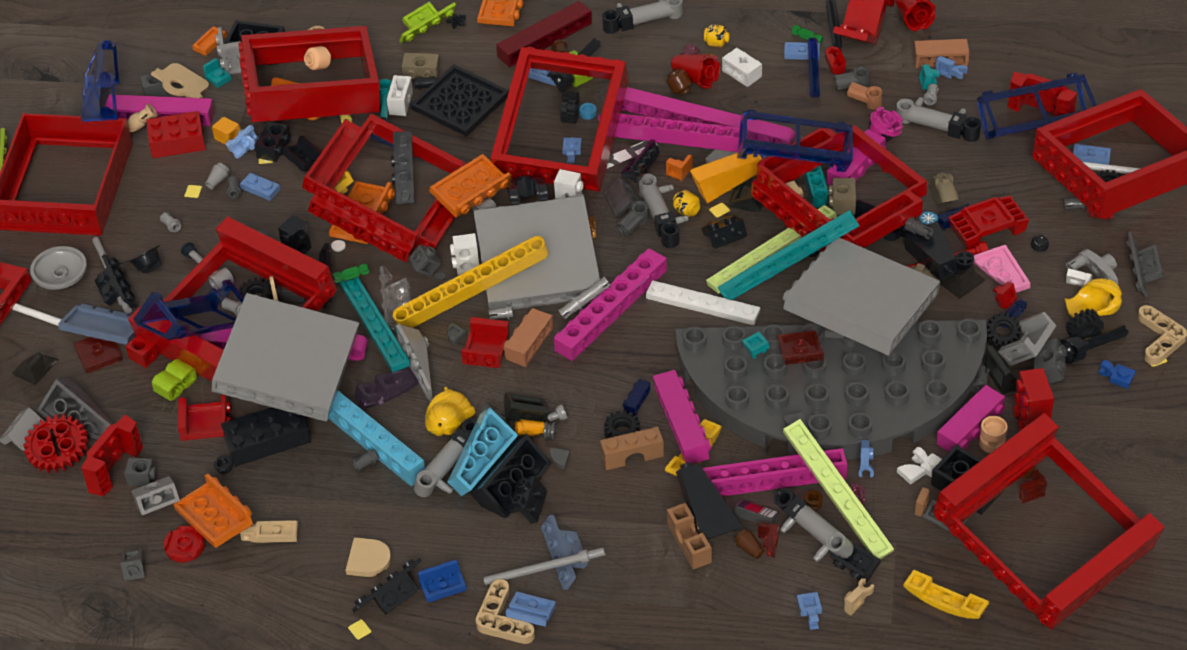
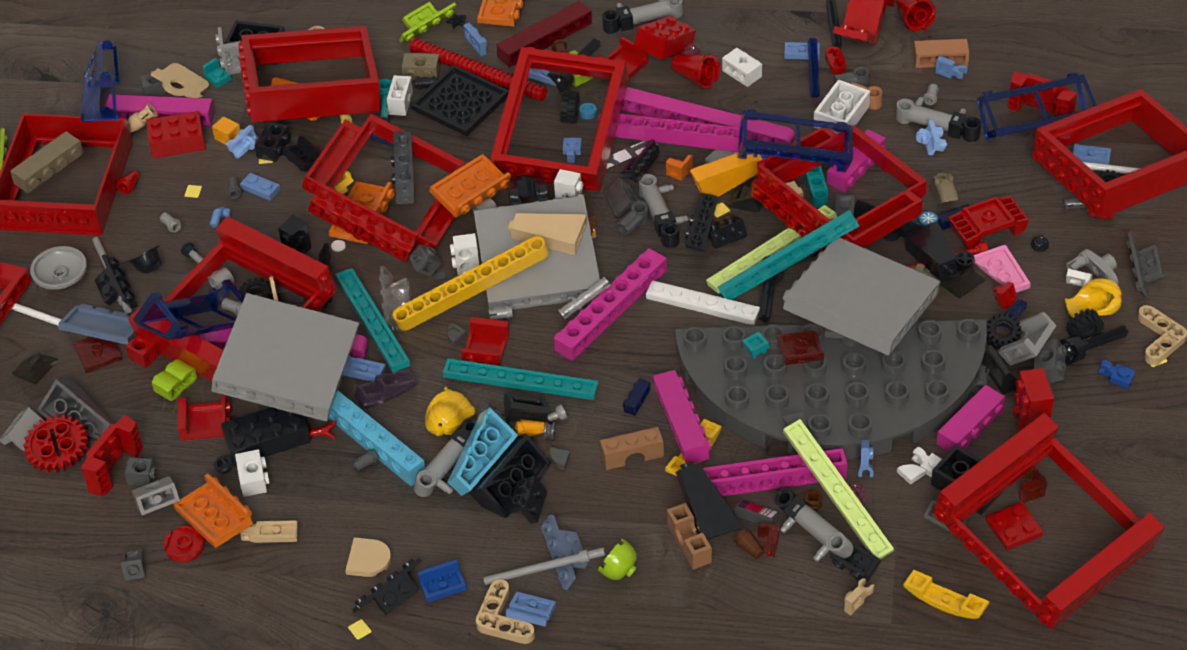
orange tile [192,26,227,56] -> none
light grey cone [205,163,229,190] -> none
light nougat head [304,46,331,70] -> none
green axle [332,263,369,284] -> none
light grey wedge [396,324,433,403] -> none
nougat brick [503,308,553,367] -> none
black tyre [604,410,640,439] -> none
reddish brown head [666,68,692,95] -> none
yellow head [673,190,700,217] -> none
yellow head [704,24,730,48] -> none
green axle [791,25,823,44] -> none
medium blue plate [797,592,822,630] -> none
dark tan brick [829,178,856,215] -> none
dark pink cone [868,107,903,143] -> none
dark grey pin [905,217,934,239] -> none
medium nougat tile [915,487,930,517] -> none
teal tile [918,64,940,90] -> none
light nougat wheel [979,416,1008,454] -> none
none -> dark tan brick [10,132,84,193]
none -> red cone [116,170,140,195]
none -> medium blue arm [209,207,232,228]
none -> white brick [235,449,269,497]
none -> red bar [309,421,337,440]
none -> medium blue plate [343,356,386,383]
none -> red piece [409,38,547,102]
none -> teal plate [443,358,599,400]
none -> medium blue plate [463,22,488,57]
none -> tan slope [508,213,587,255]
none -> red panel [597,36,649,79]
none -> lime cylinder [597,538,637,580]
none -> red brick [634,16,696,60]
none -> black bracket [685,193,719,251]
none -> black piece [758,256,784,322]
none -> white brick [813,80,870,134]
none -> light blue hips [915,120,947,156]
none -> red plate [985,502,1043,551]

